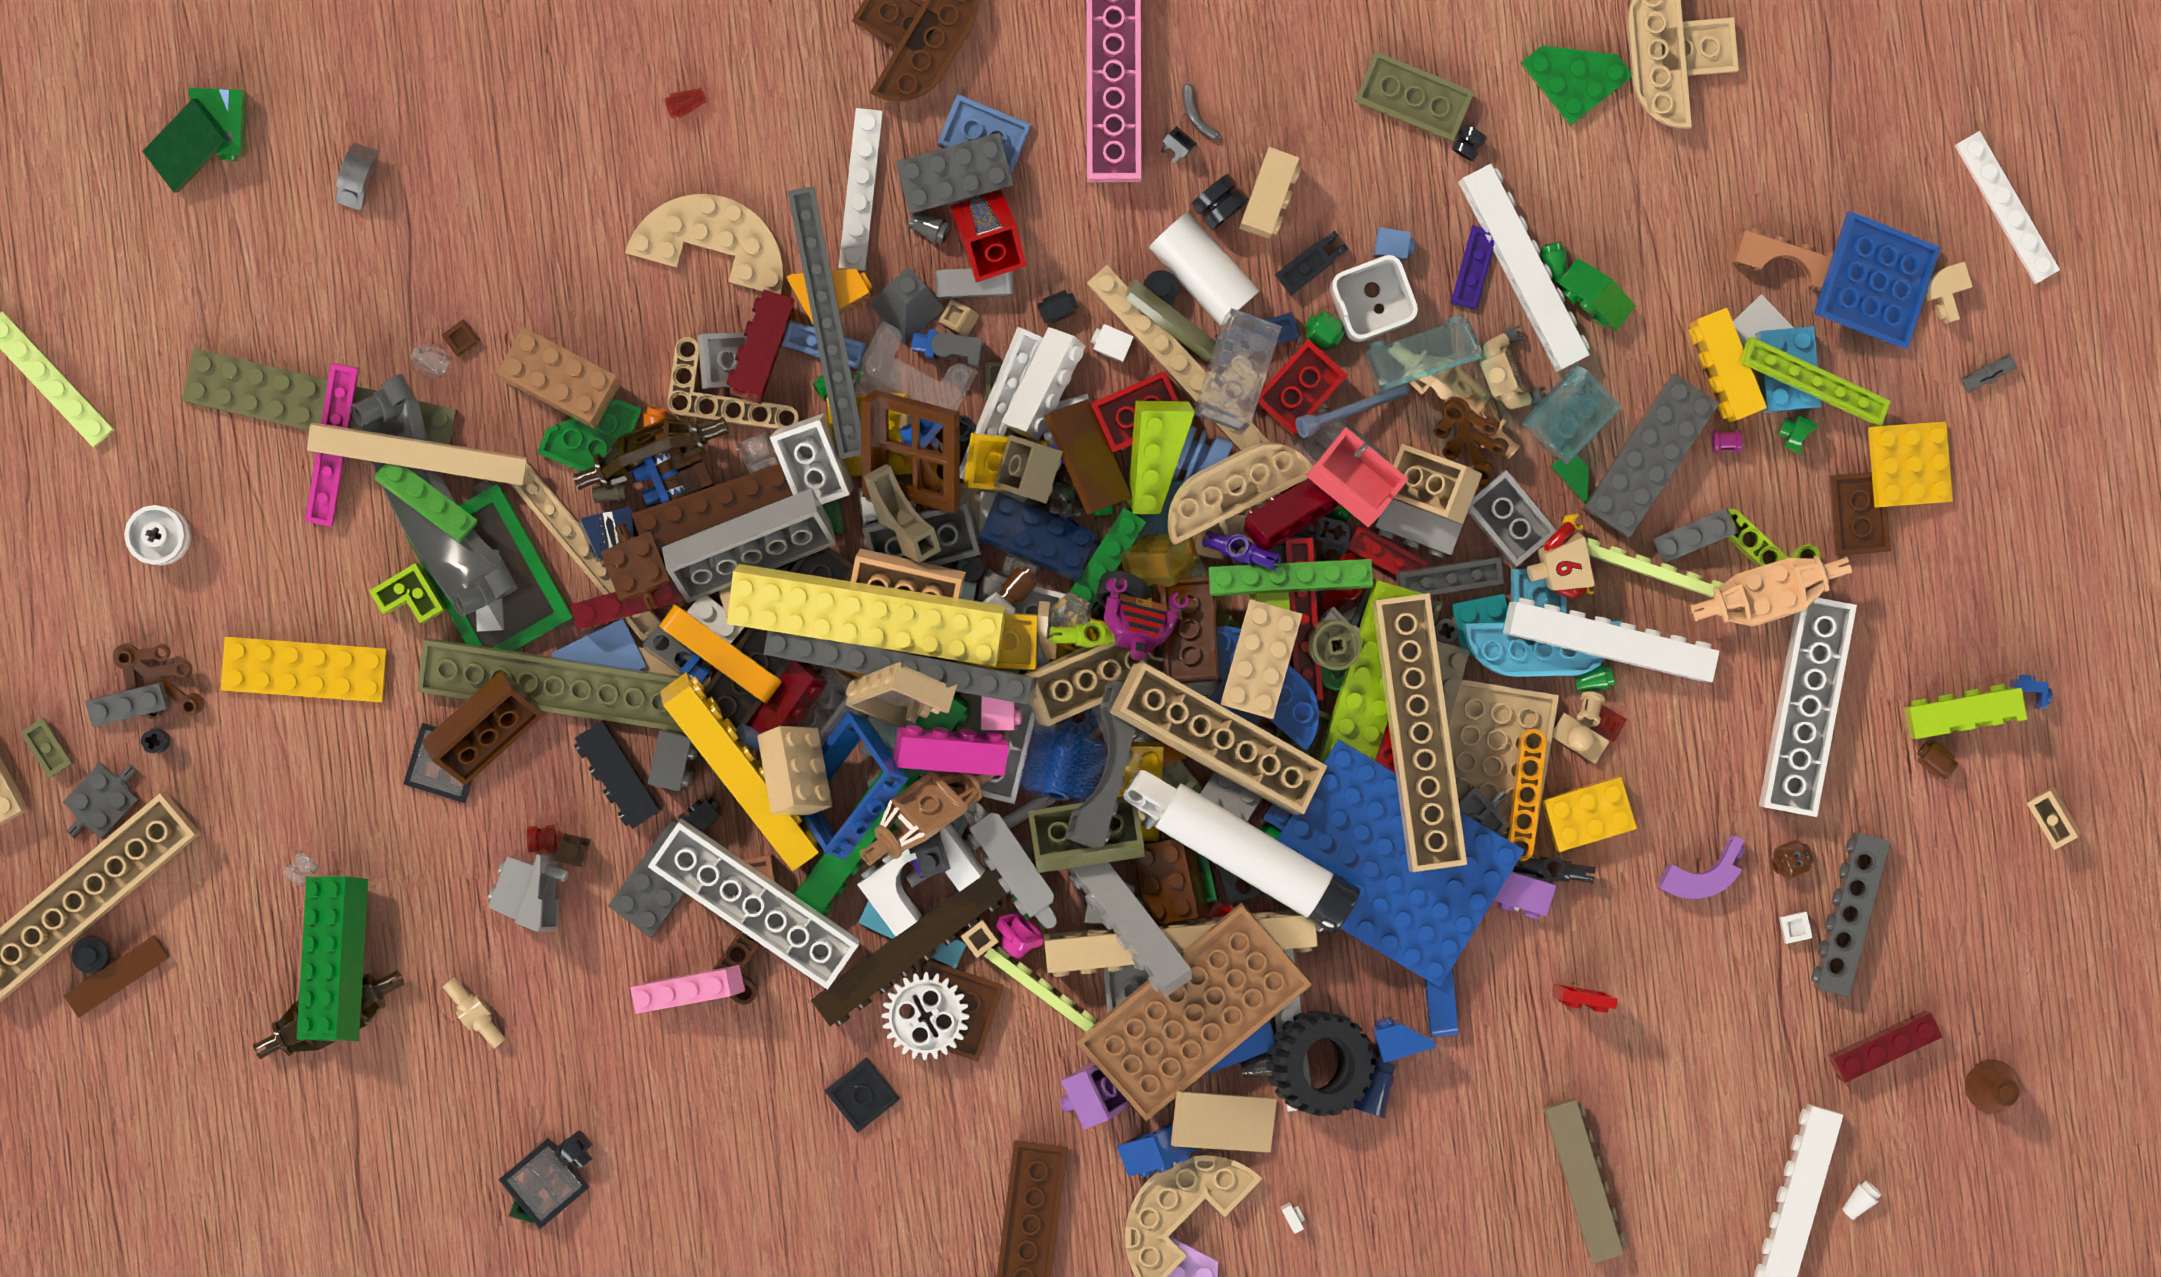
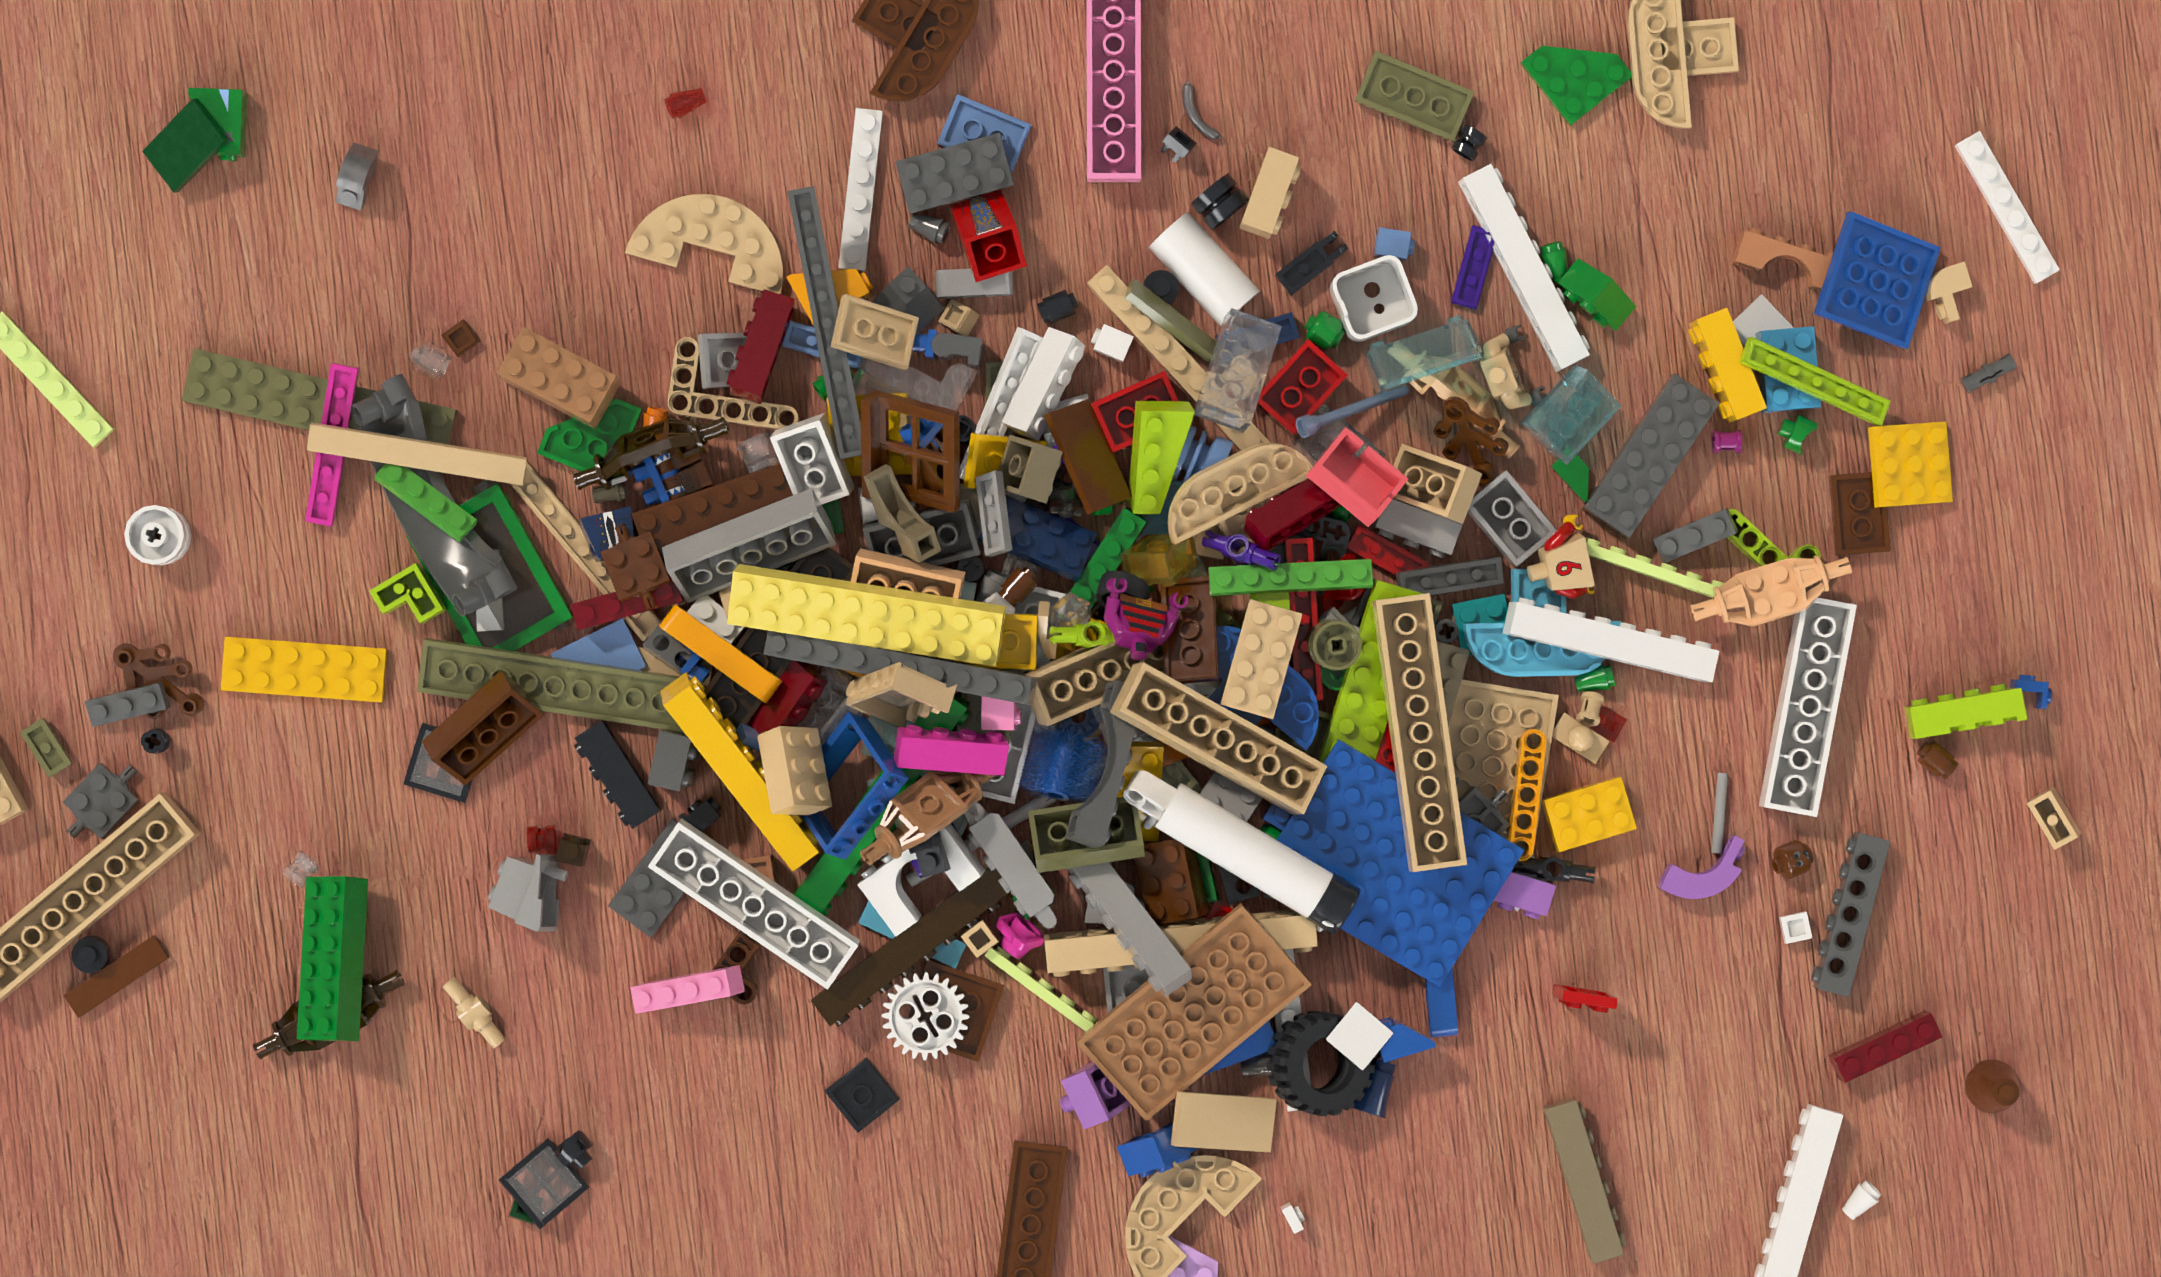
none -> tan tile [831,294,919,370]
none -> light grey plate [975,470,1012,557]
none -> white sticker [1326,1002,1393,1070]
none -> light grey piece [1711,772,1728,854]

